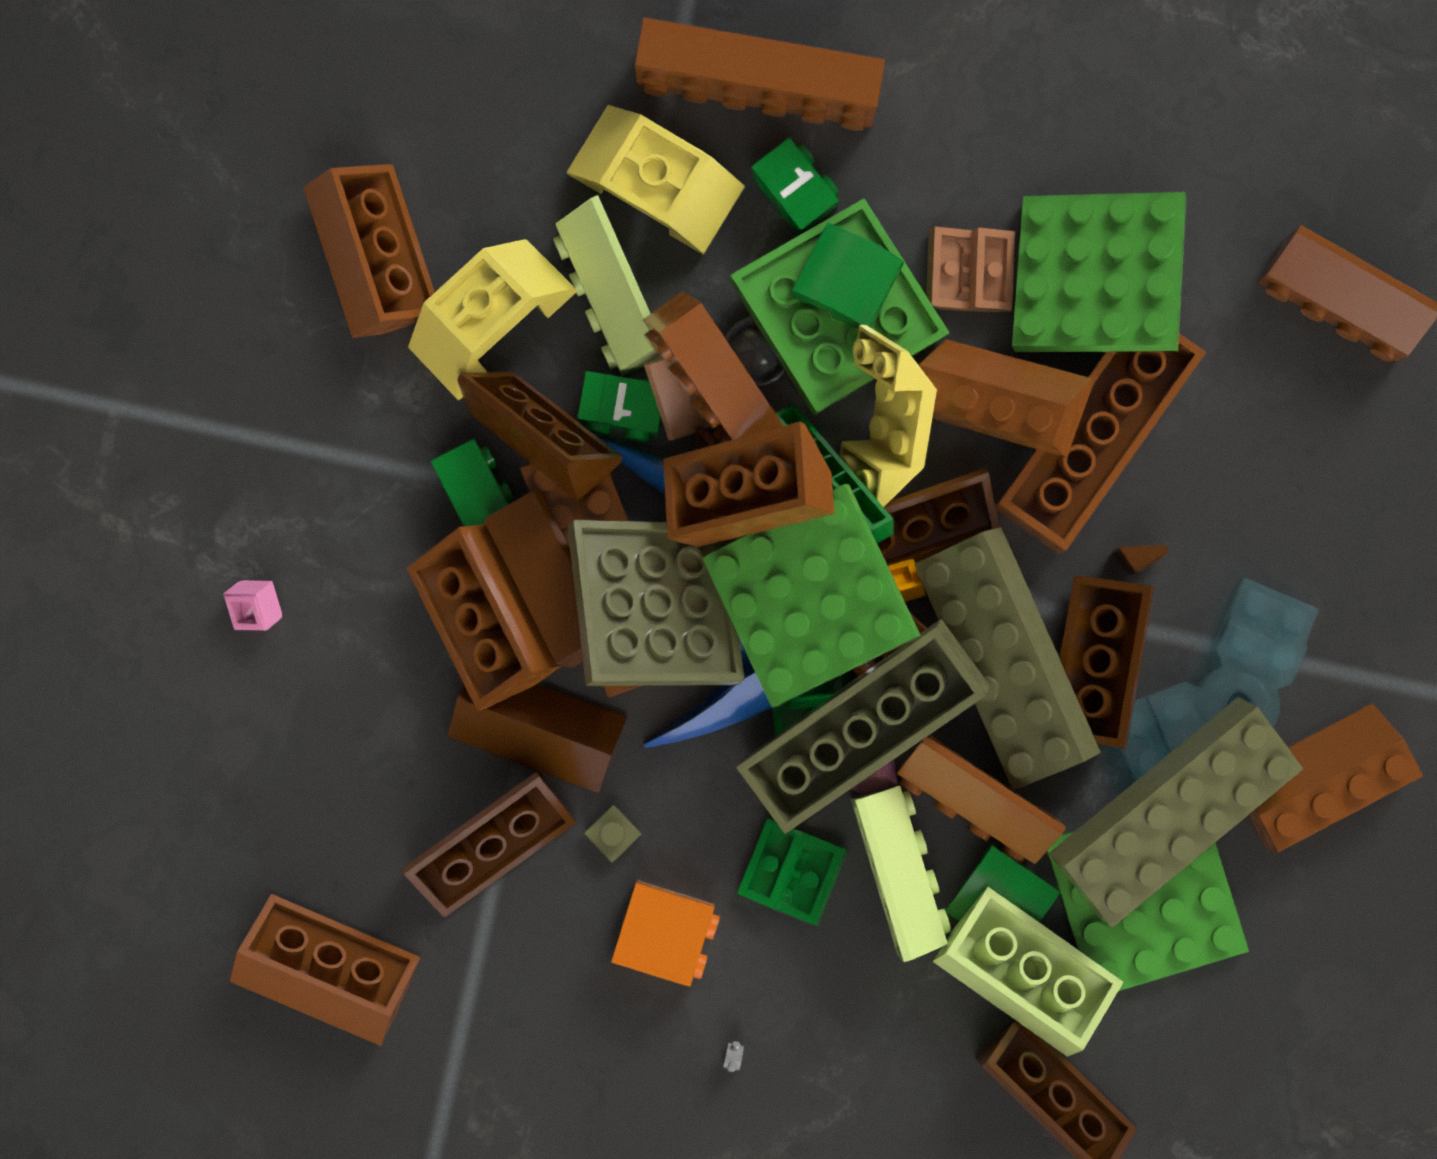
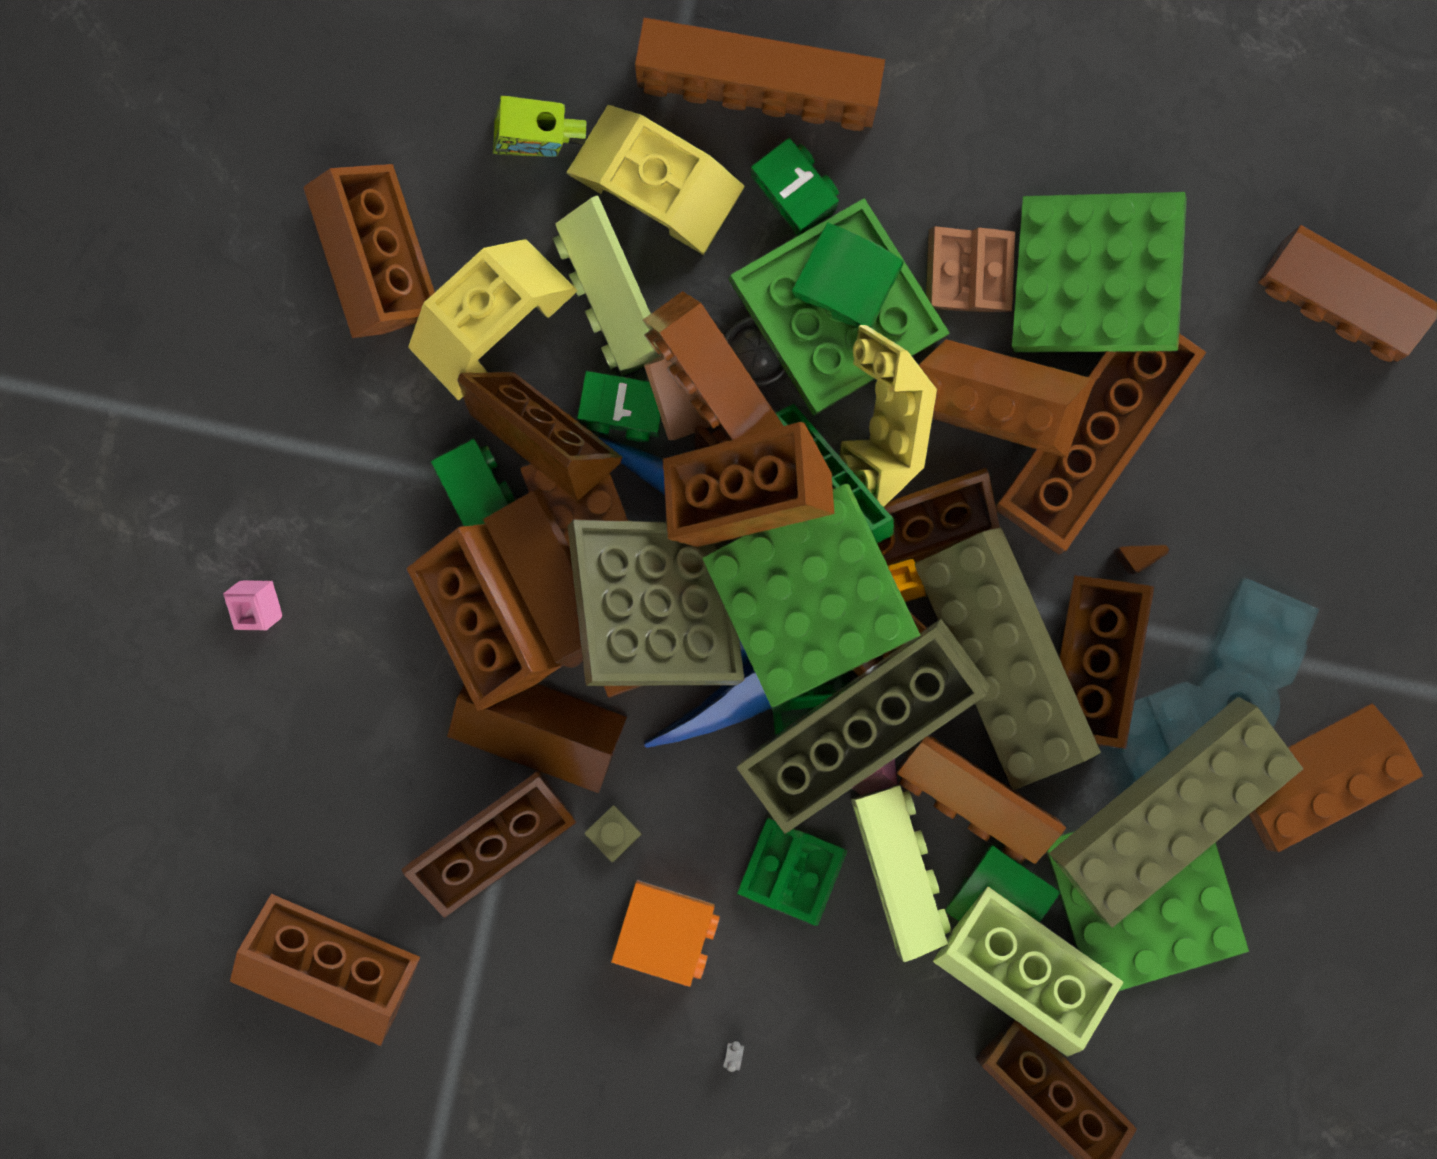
none -> lime torso [493,96,586,157]

